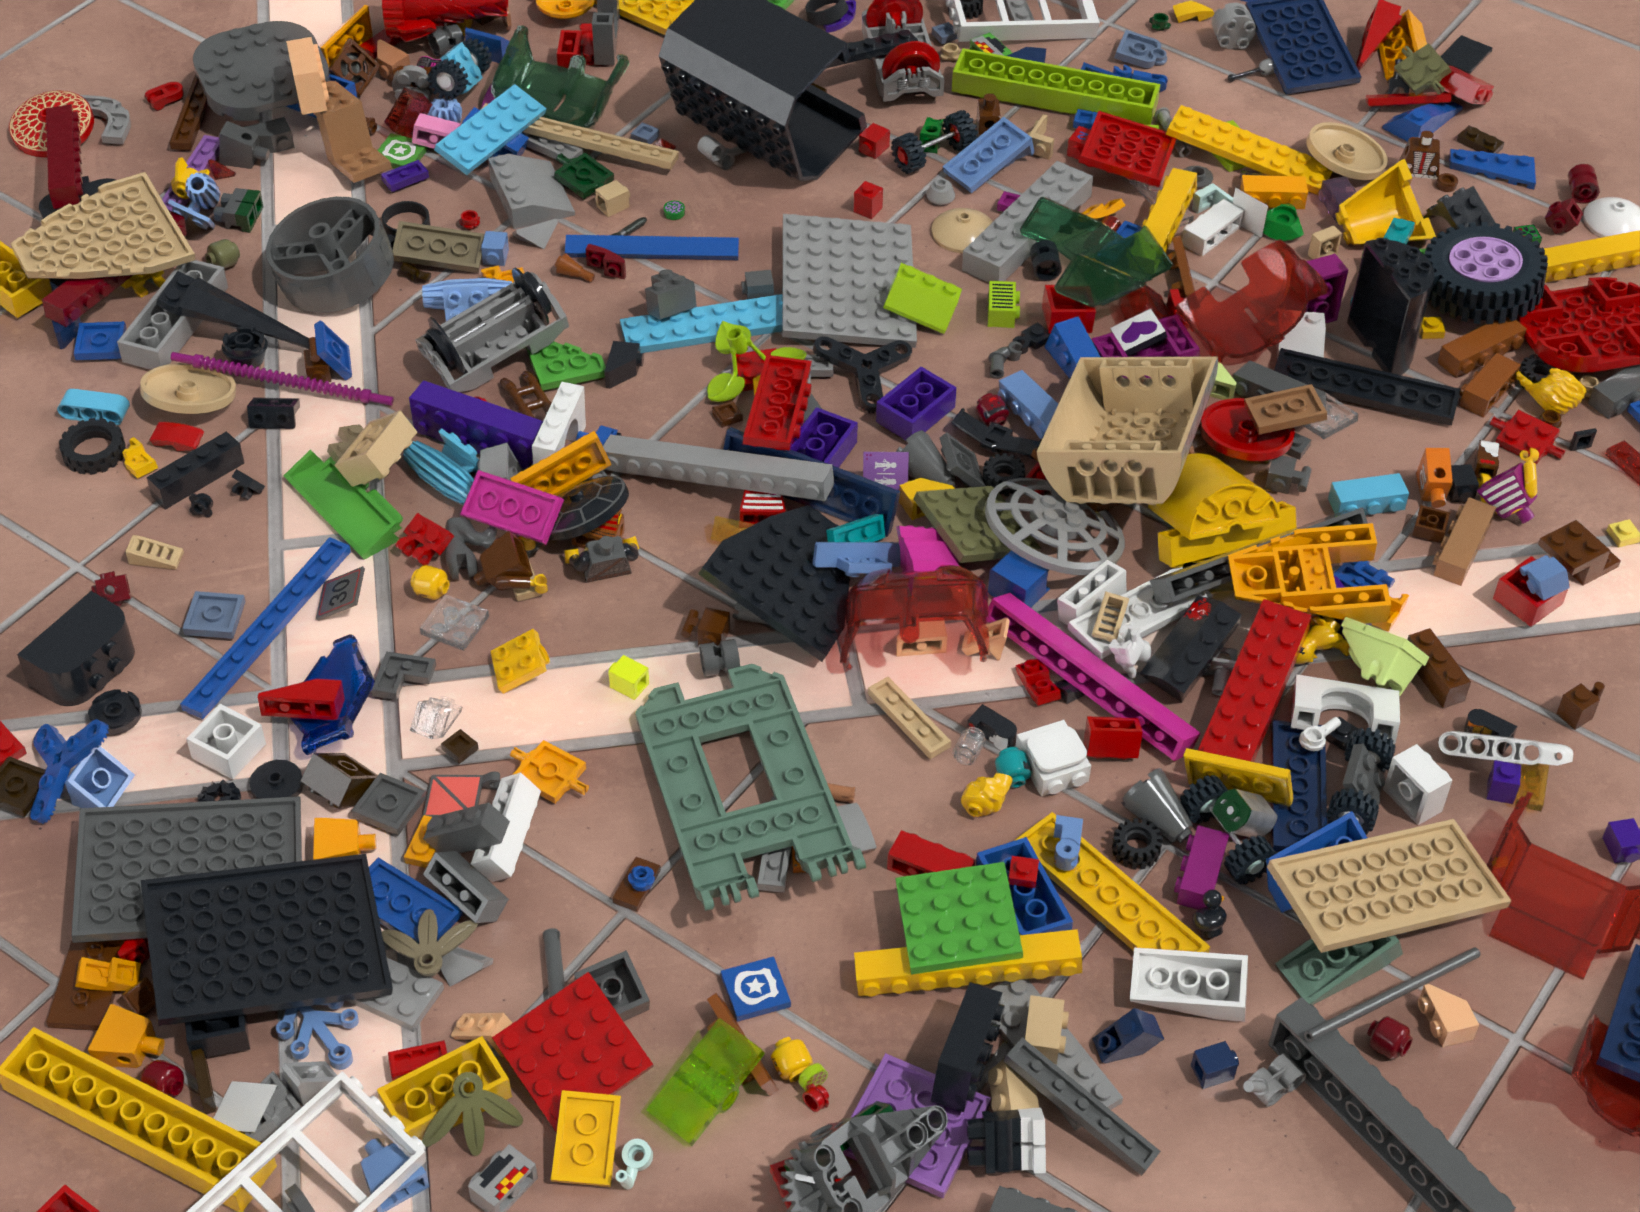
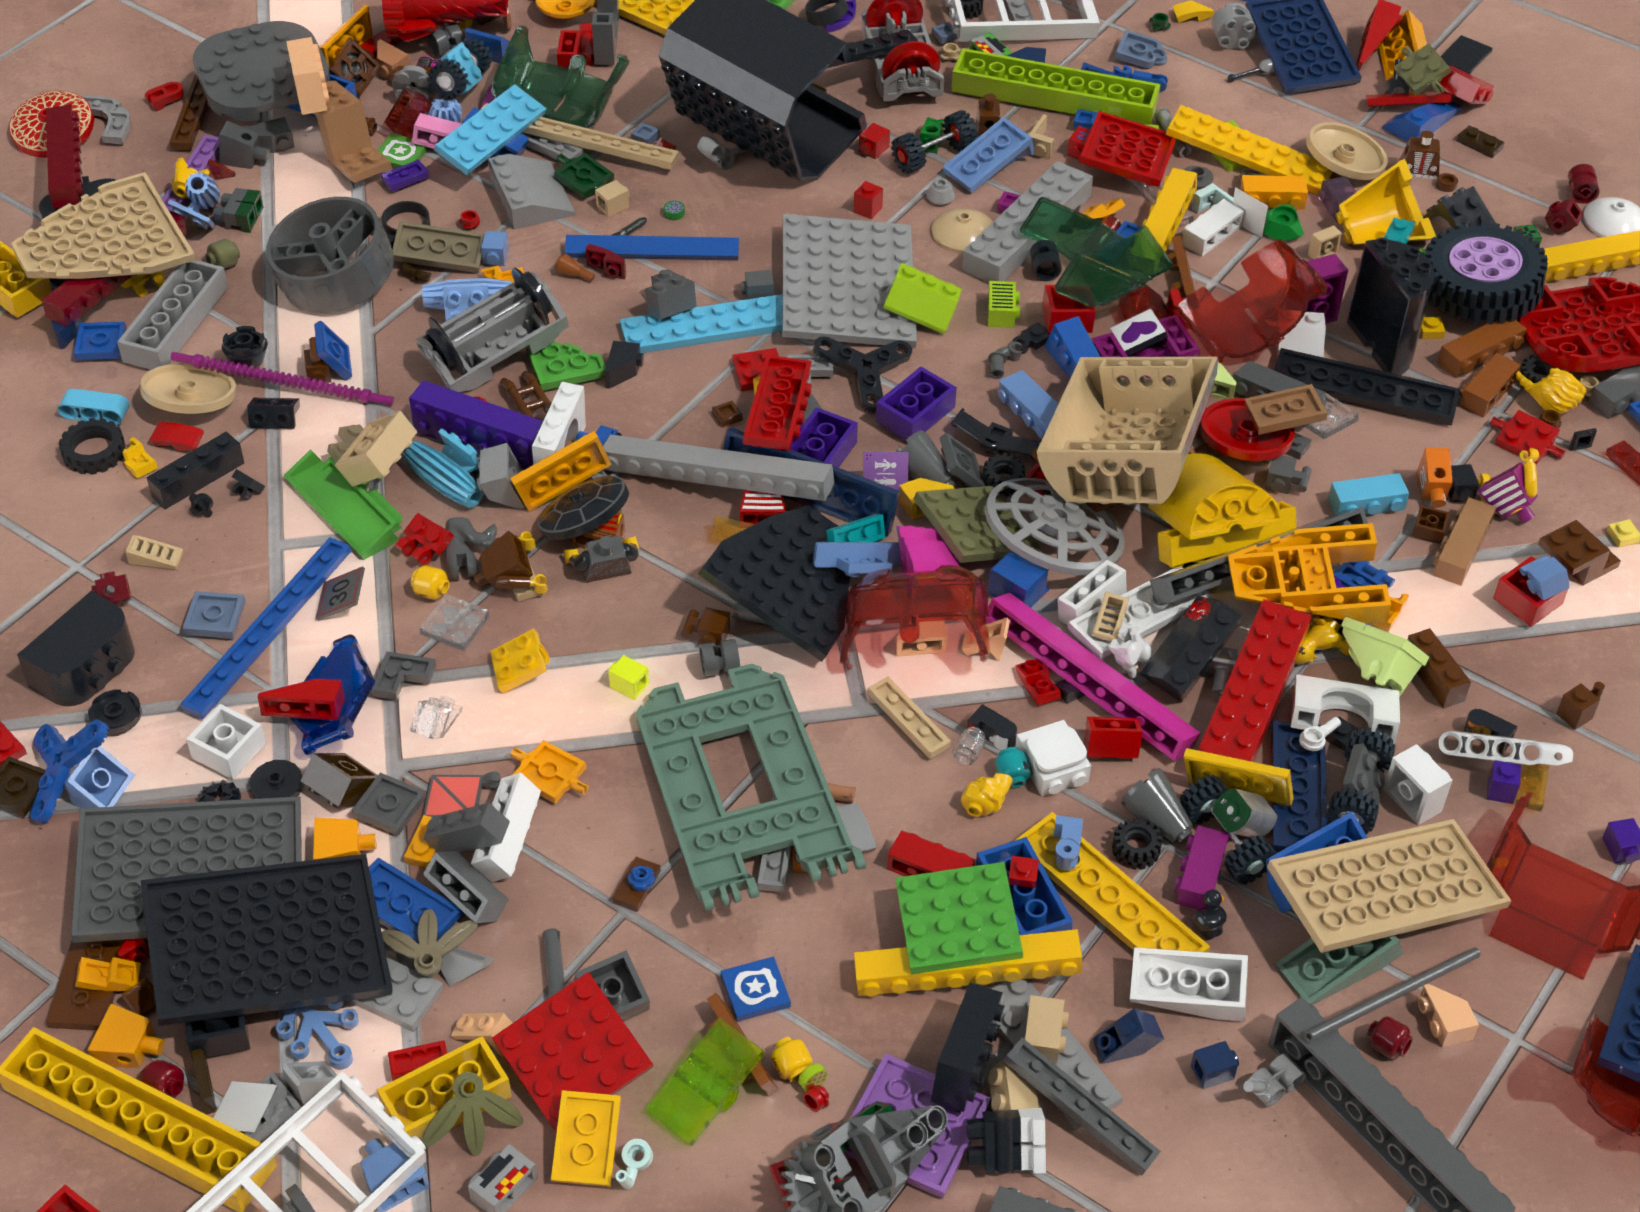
black plate [156,271,310,349] -> none
dark brown plate [441,729,479,764] -> none
dark pink tile [460,470,564,545] -> none
light grey slope [512,219,558,249] -> none
lime plant [707,321,806,402] -> none
dark red head [975,393,1009,427] -> none
blue wing [1449,149,1536,190] -> none
reddish brown leg [1474,440,1499,478] -> none

